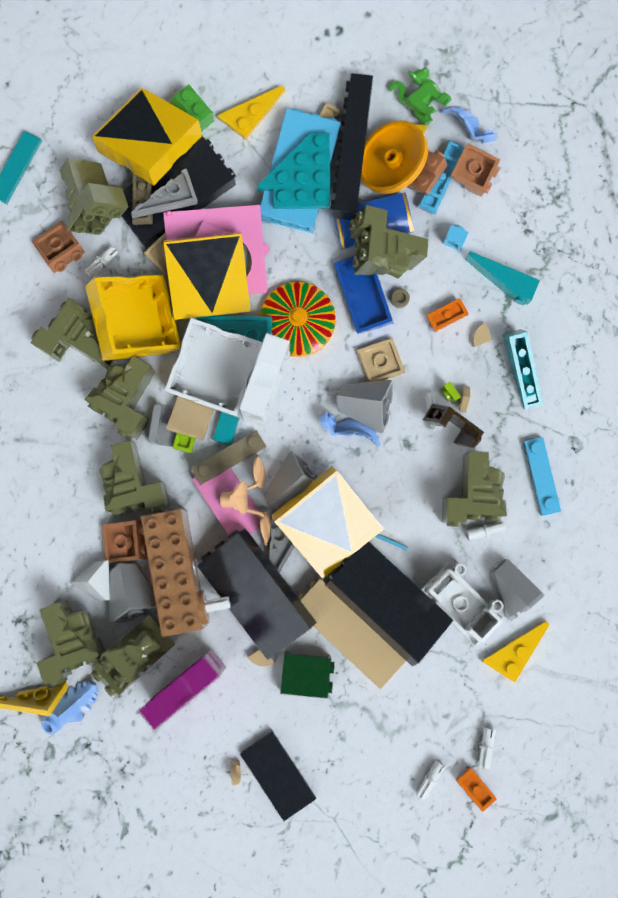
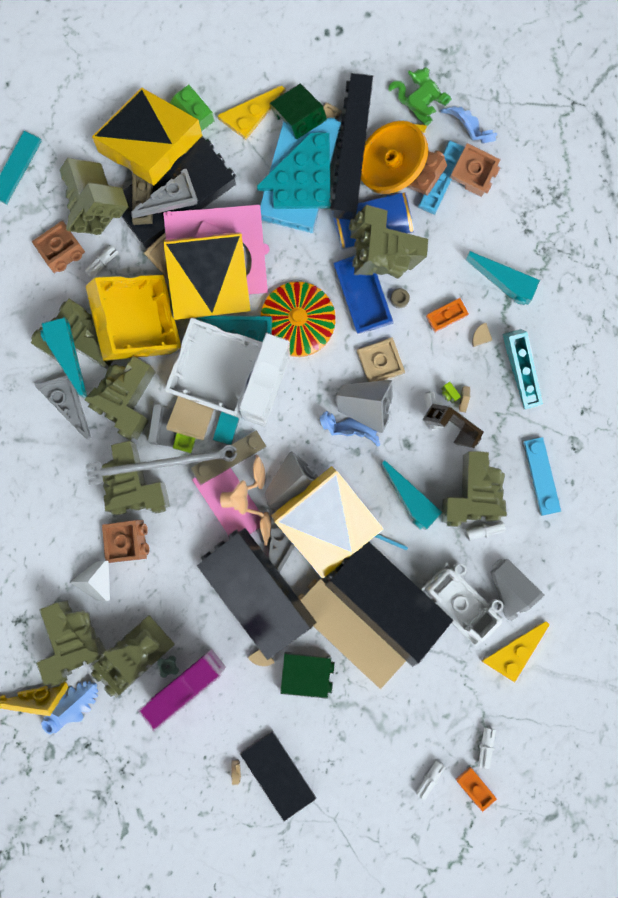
light grey slope [109,562,157,623] -> none
medium nougat piece [141,509,231,637] -> none
medium azure plate [443,225,468,251] -> none
none -> light grey wing [35,375,91,439]
none -> teal slope [40,318,87,398]
none -> light grey hinge [86,445,237,485]
none -> sand green plate [157,656,179,678]
none -> dark green panel [270,83,327,139]
none -> teal slope [381,460,442,530]

